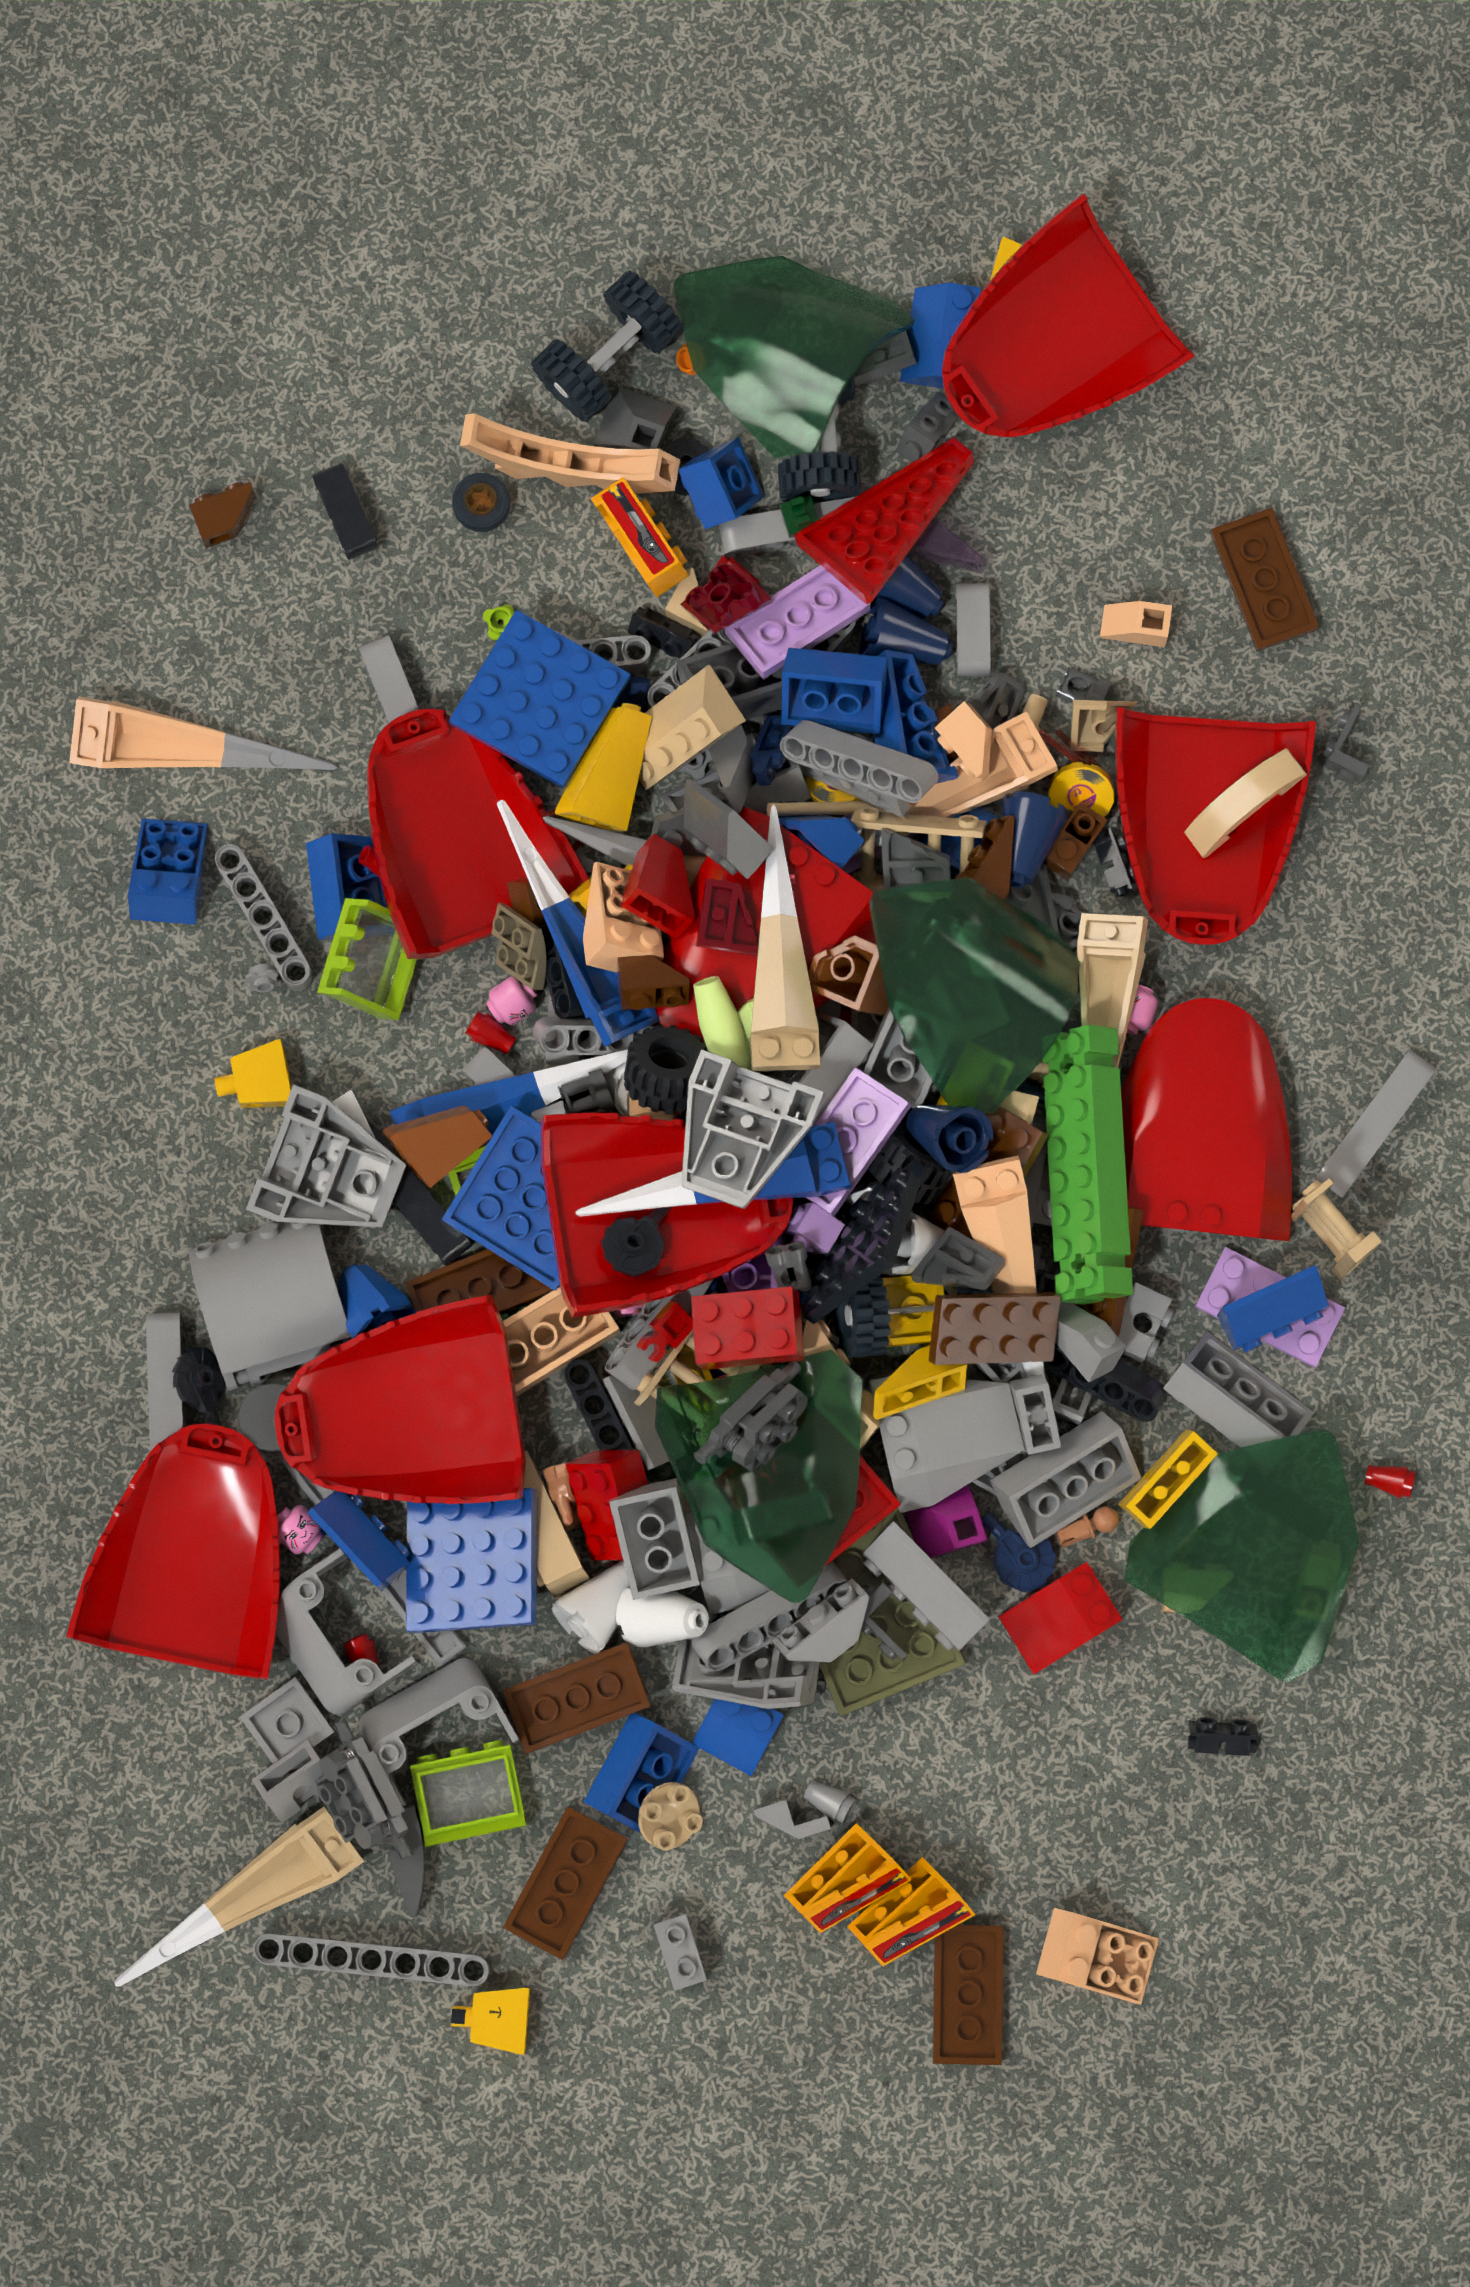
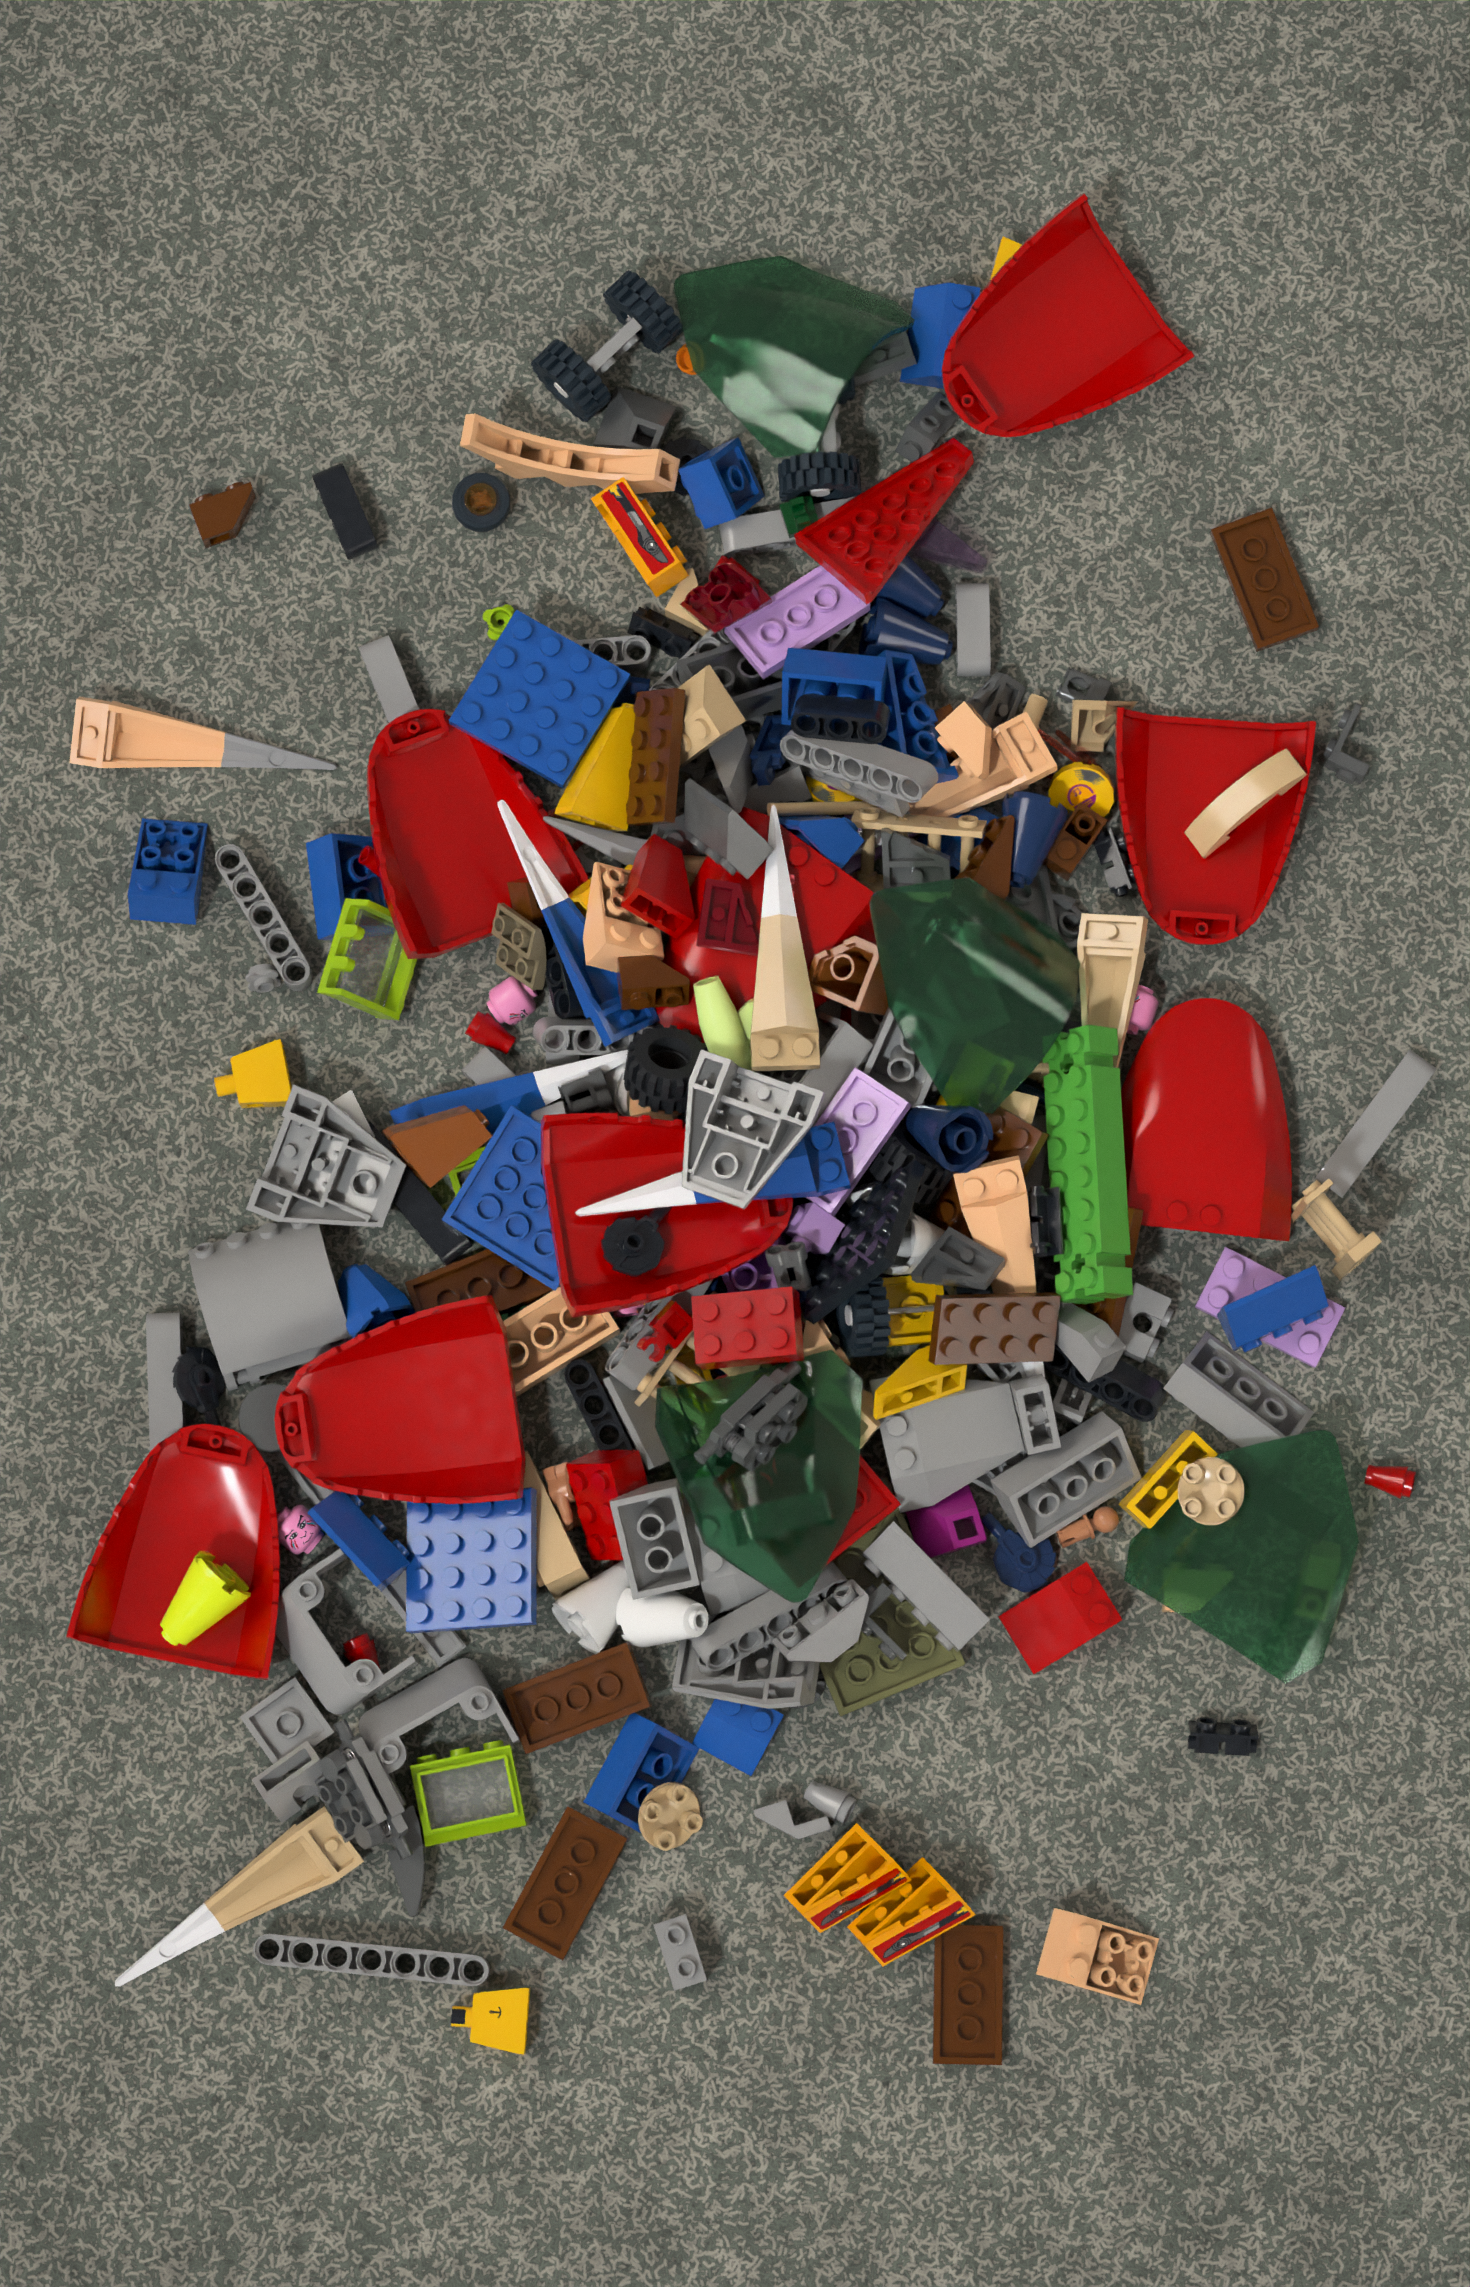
light nougat slope [1100,601,1172,647] -> none
none -> neon yellow cone [160,1551,251,1646]
none -> reddish brown plate [626,688,685,826]
none -> black beam [791,694,891,744]
none -> black hinge [1027,1186,1064,1258]
none -> tan dish [1178,1457,1244,1525]

